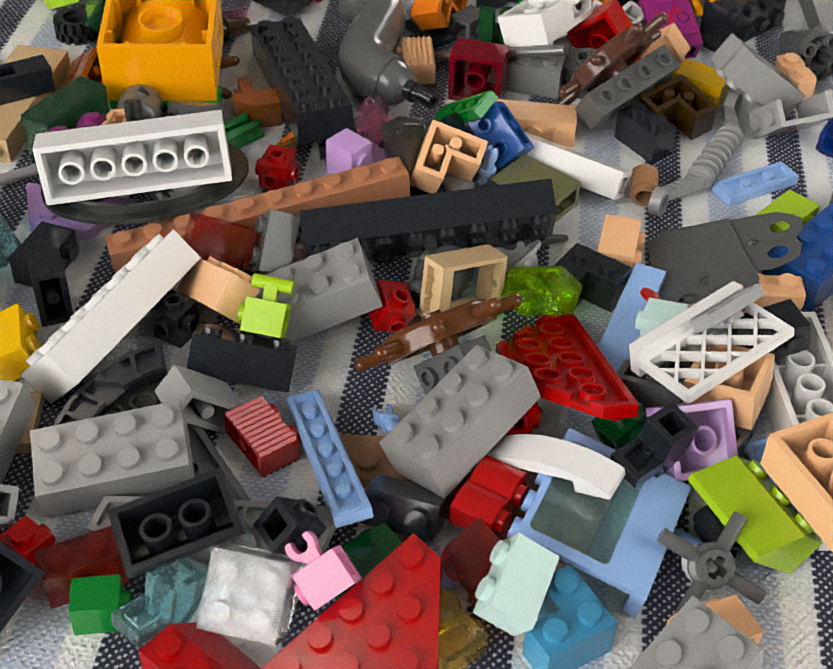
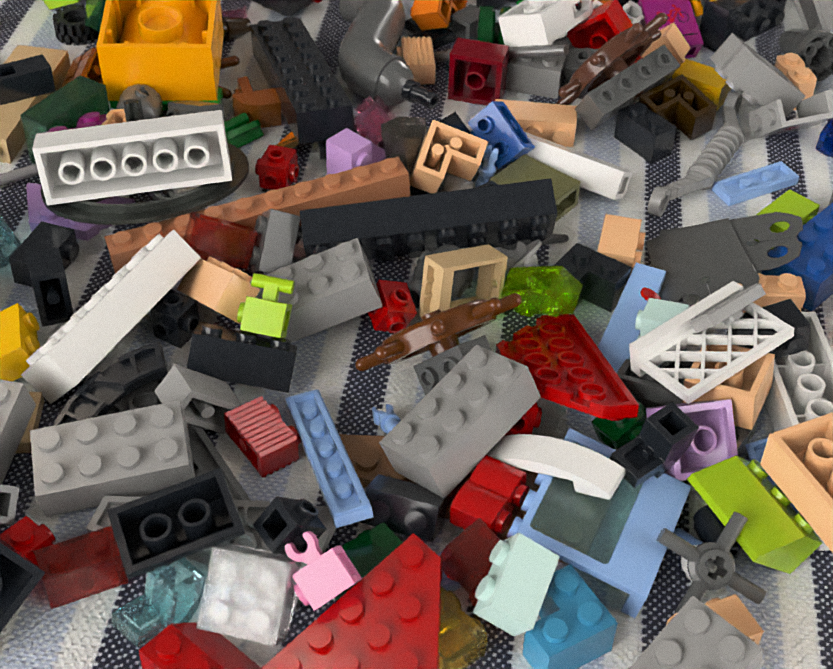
green brick [68,574,132,635] -> none
green tile [429,90,498,125] -> none
medium nougat brick [630,164,659,206] -> none

